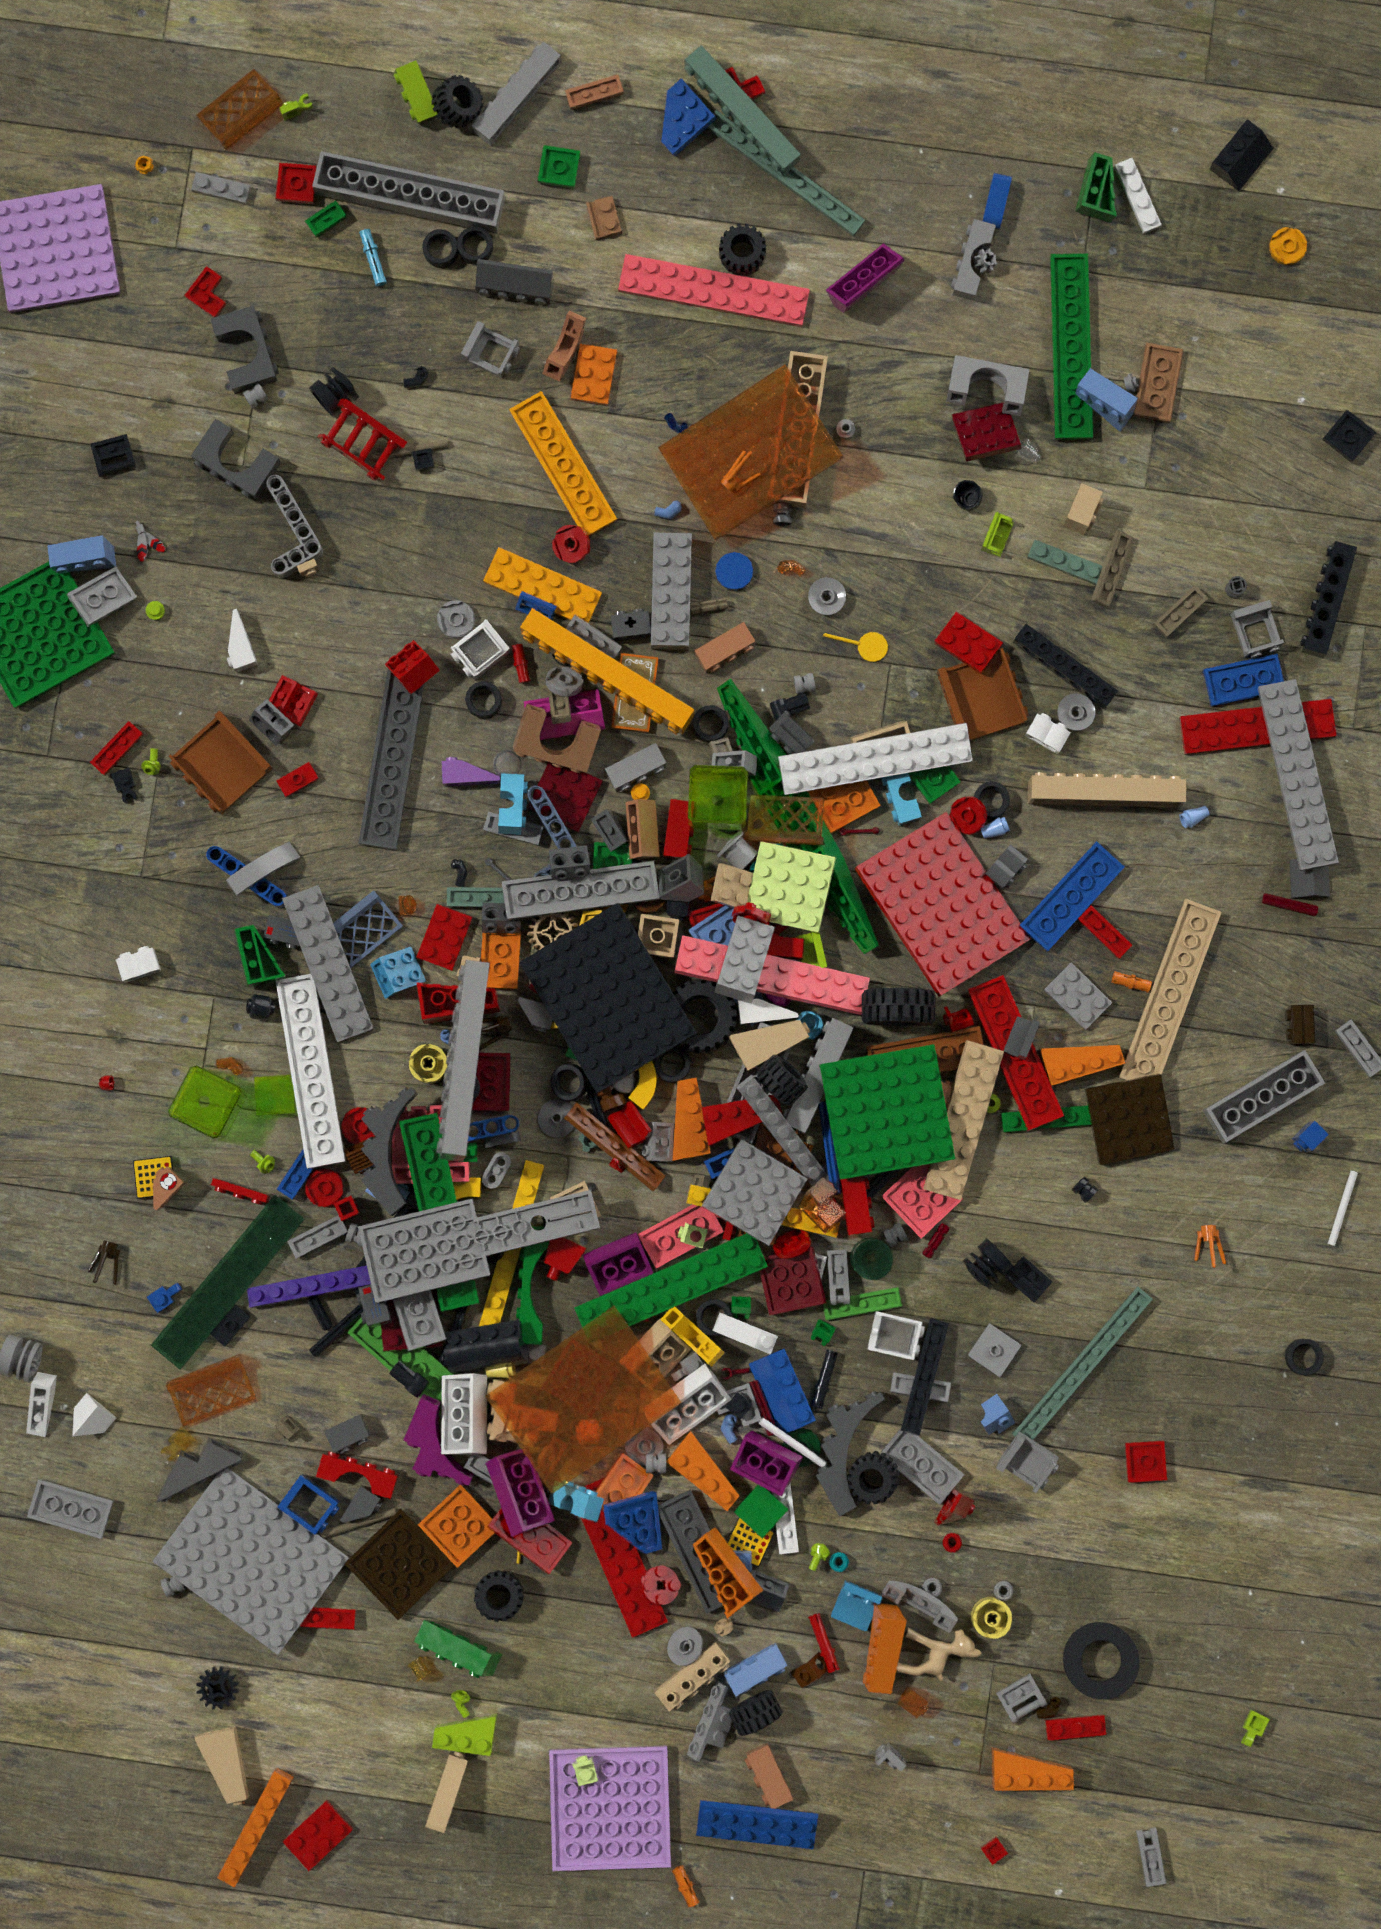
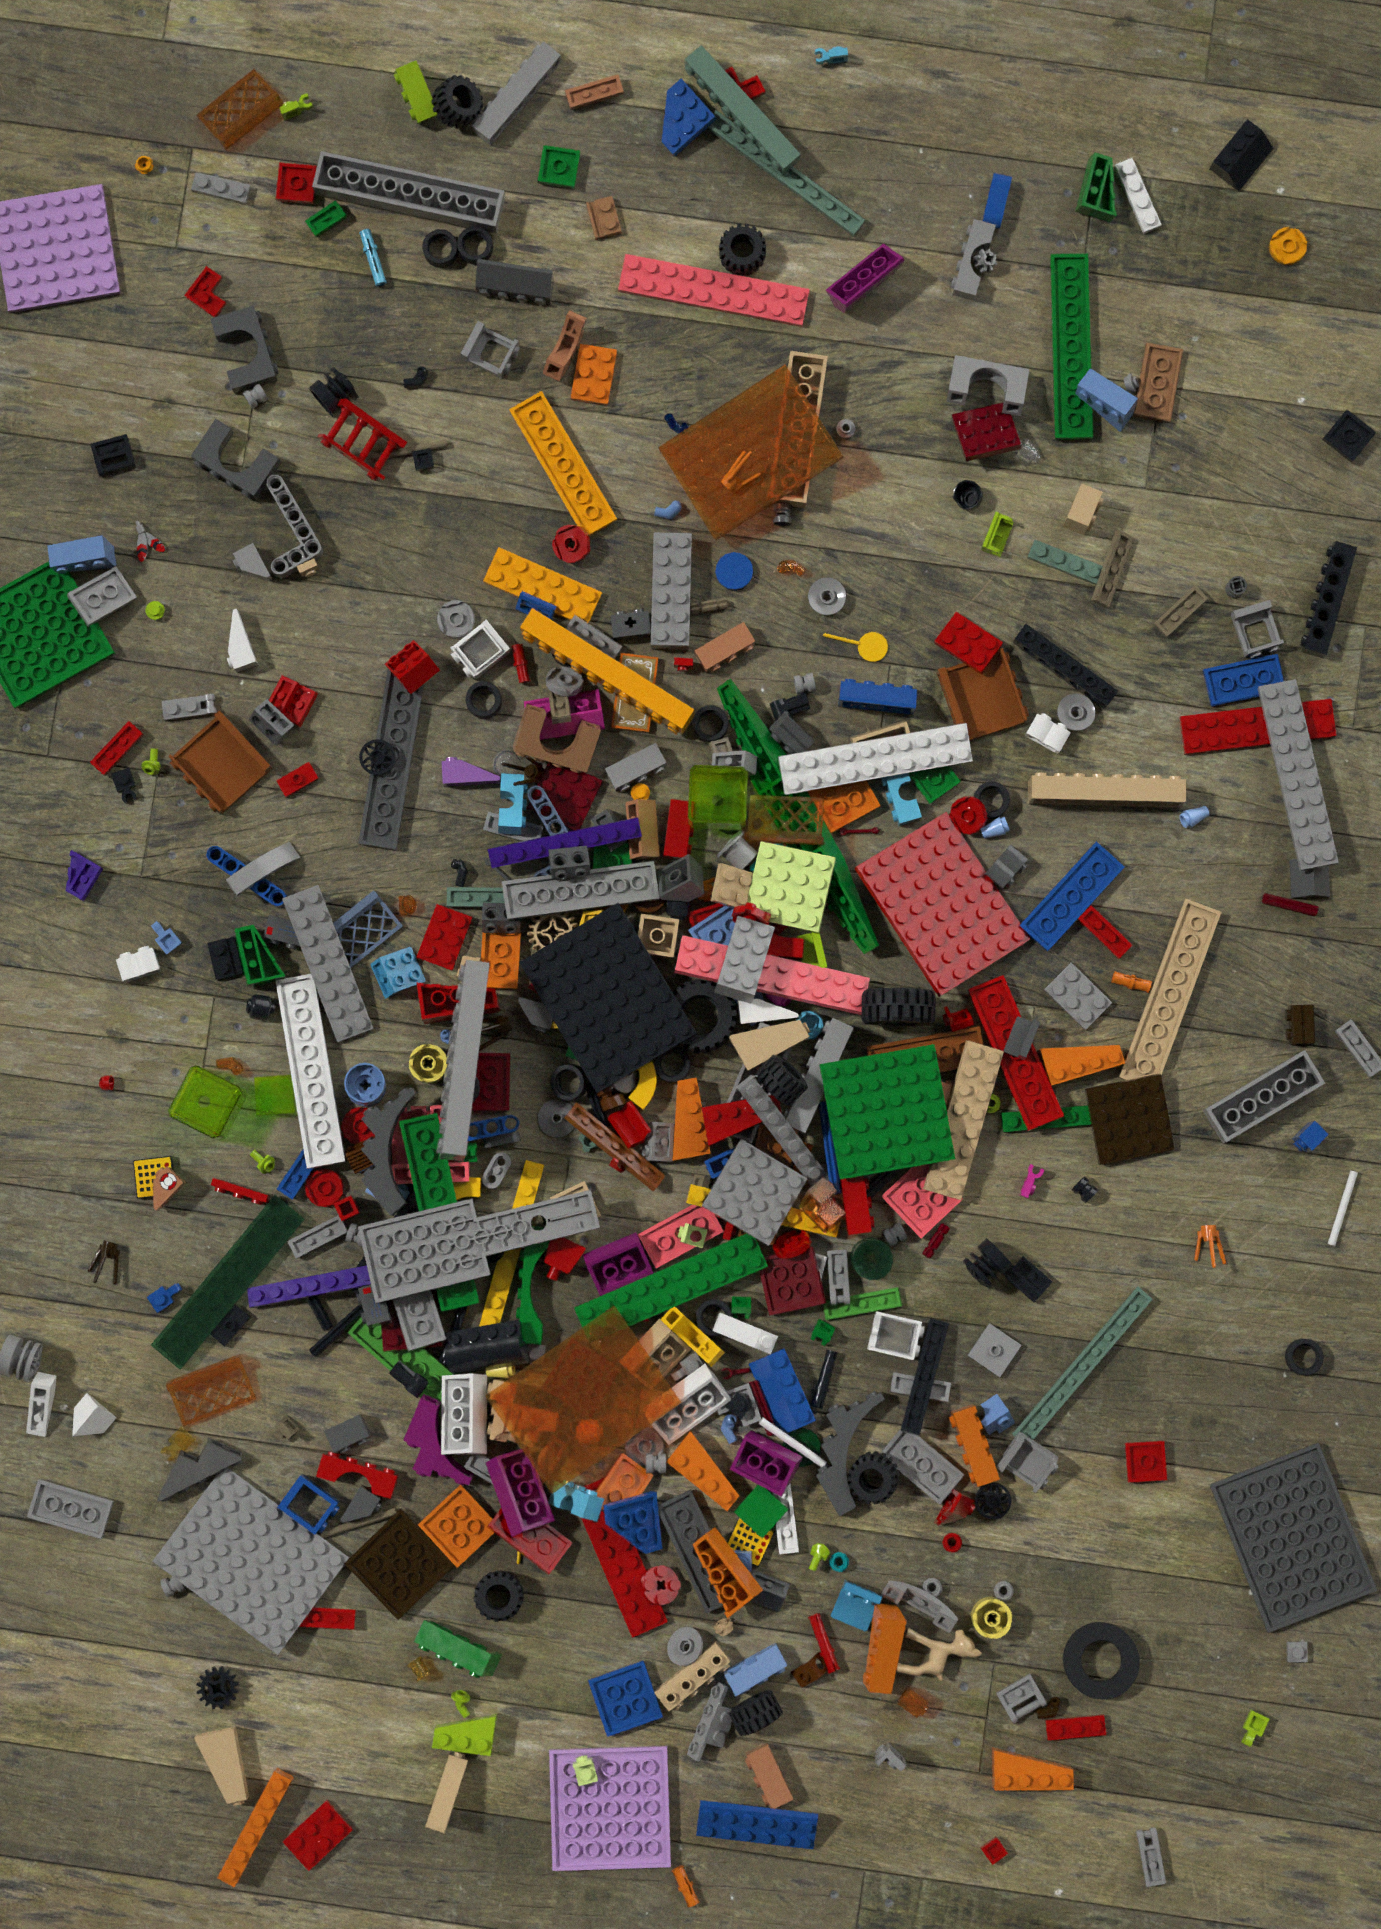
none -> dark purple wing [66,850,103,901]
none -> medium blue plate [151,921,182,955]
none -> light grey plate [162,694,217,721]
none -> black plate [207,936,244,980]
none -> light grey slope [232,543,273,582]
none -> medium blue wheel [344,1063,386,1107]
none -> black wheel [359,739,395,775]
none -> dark purple plate [488,817,642,868]
none -> dark brown plant [501,755,544,786]
none -> blue plate [588,1660,663,1737]
none -> red plate [674,657,693,672]
none -> medium azure plate [815,46,848,65]
none -> blue slope [838,679,917,715]
none -> orange wedge [949,1404,1000,1487]
none -> black wheel [975,1482,1012,1519]
none -> dark pink plate [1019,1164,1044,1198]
none -> dark grey plate [1209,1442,1377,1633]
none -> light grey plate [1286,1641,1308,1662]

